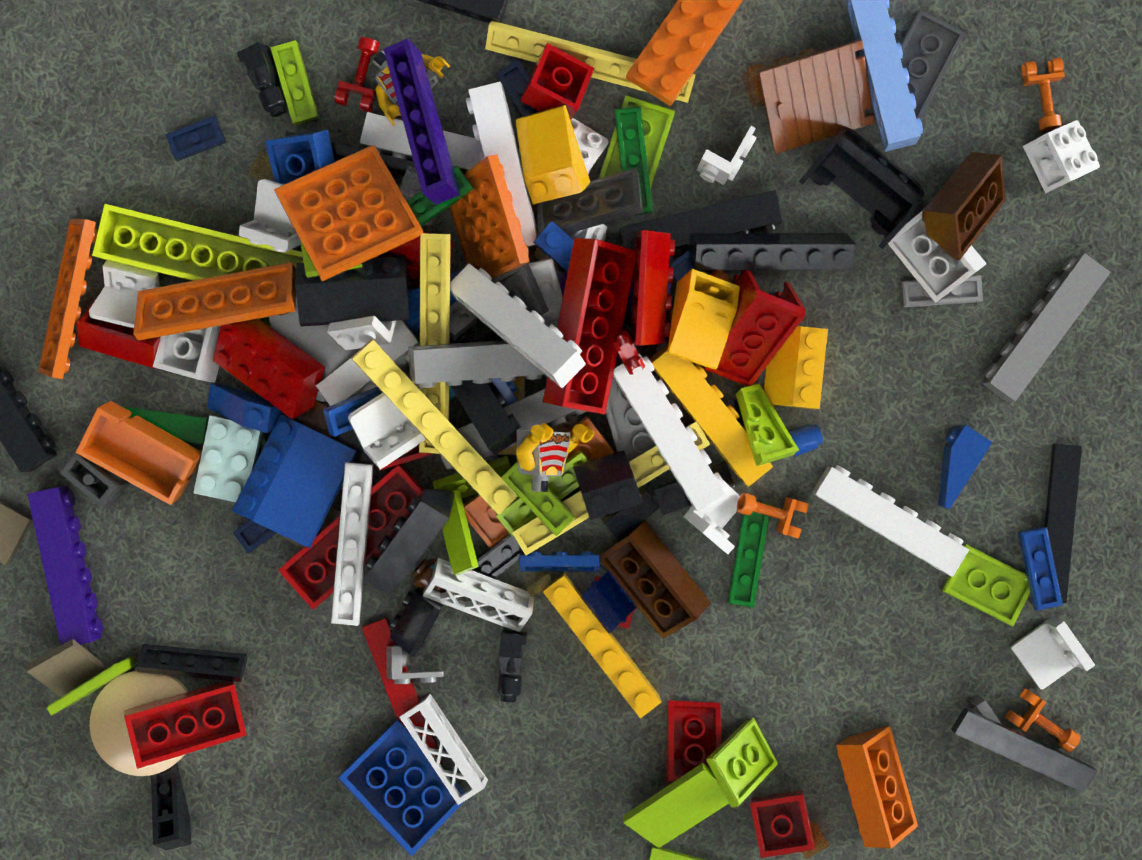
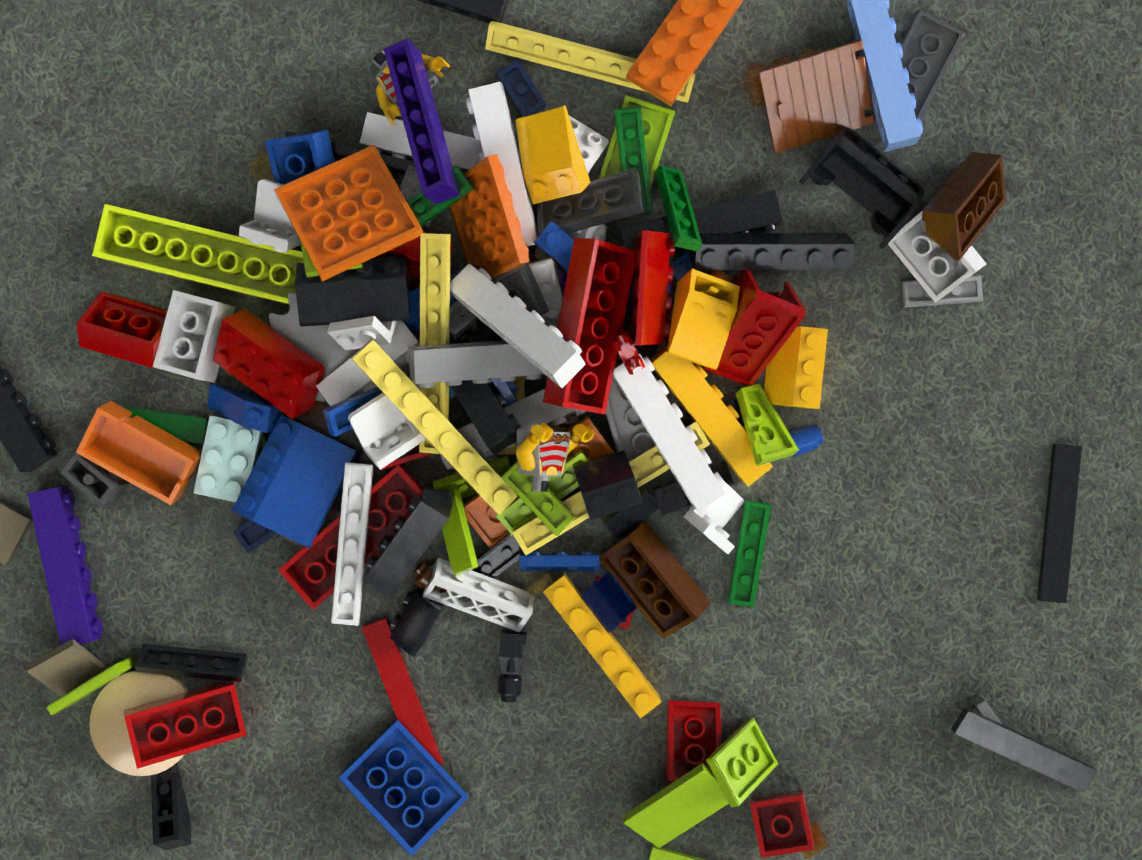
orange plate [38,219,97,379] -> none
white bracket [89,260,160,328] -> none
orange plate [133,262,296,341] -> none
dark blue plate [165,116,227,161] -> none
black piece [237,42,287,117] -> none
lime plate [270,40,320,126] -> none
red bar [334,37,380,113] -> none
light grey bracket [386,645,444,684] -> none
white fence [399,694,488,805] -> none
red brick [520,43,595,121] -> none
white bracket [697,126,757,185] -> none
orange bar [737,492,809,538] -> none
white brick [811,465,969,577] -> none
orange slope [836,726,918,849] -> none
blue slope [938,425,993,510] -> none
lime tile [941,544,1030,627] -> none
light grey brick [982,253,1110,402] -> none
orange bar [1005,688,1081,752] -> none
white bracket [1010,616,1095,689] -> none
blue tile [1018,527,1063,611] -> none
orange bar [1021,57,1065,132] -> none
white bracket [1023,120,1100,194] -> none
none -> green tile [655,165,702,252]

